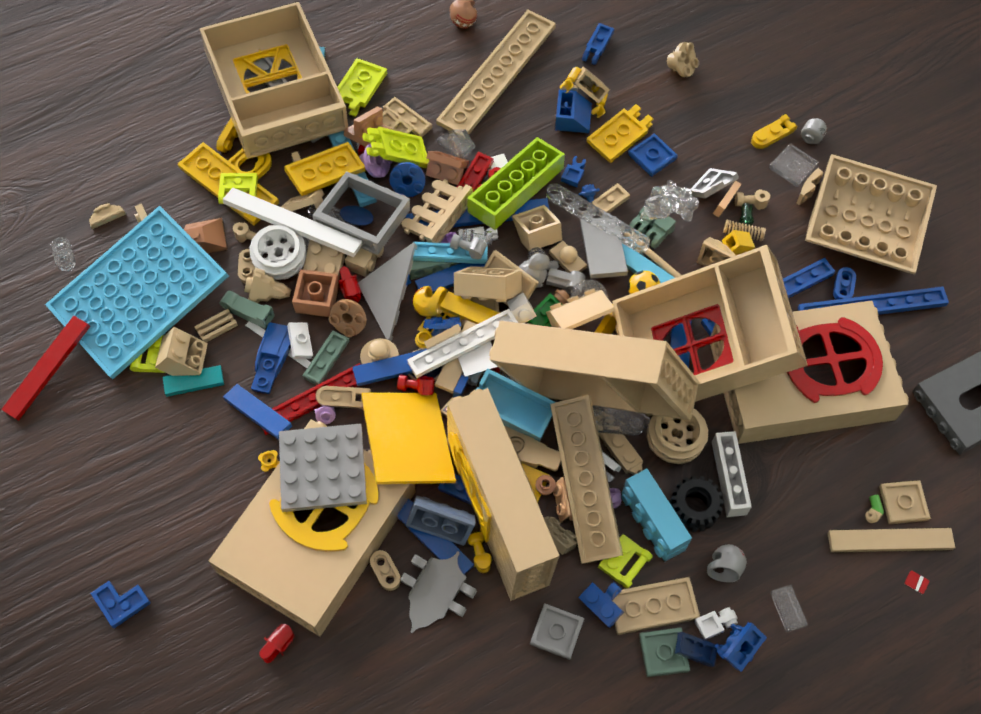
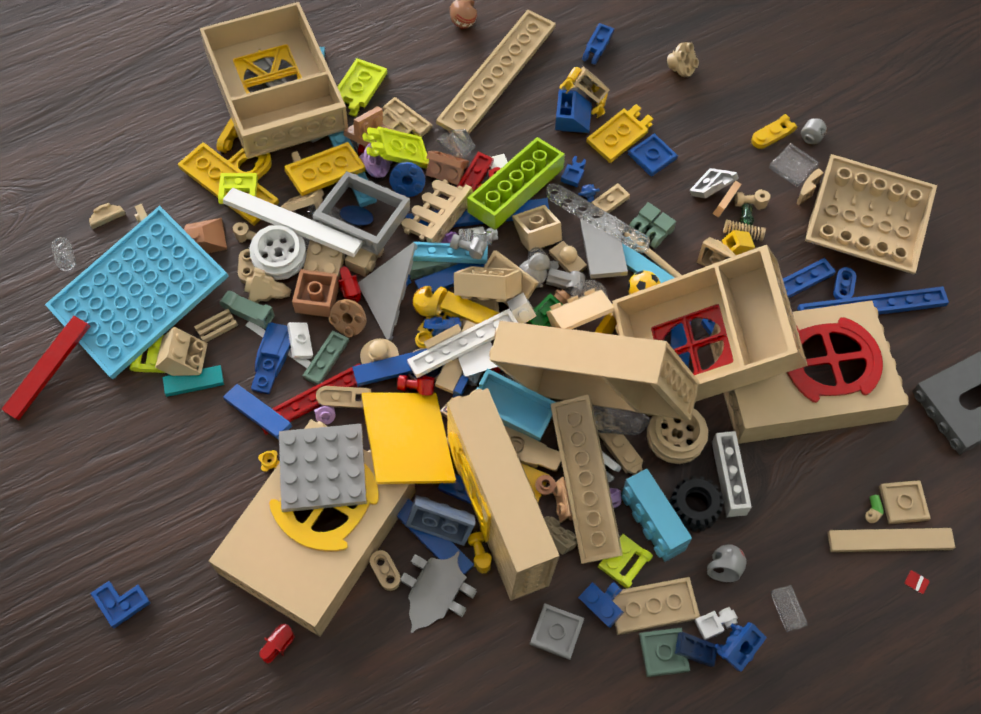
clear animal [640,180,698,222] -> none

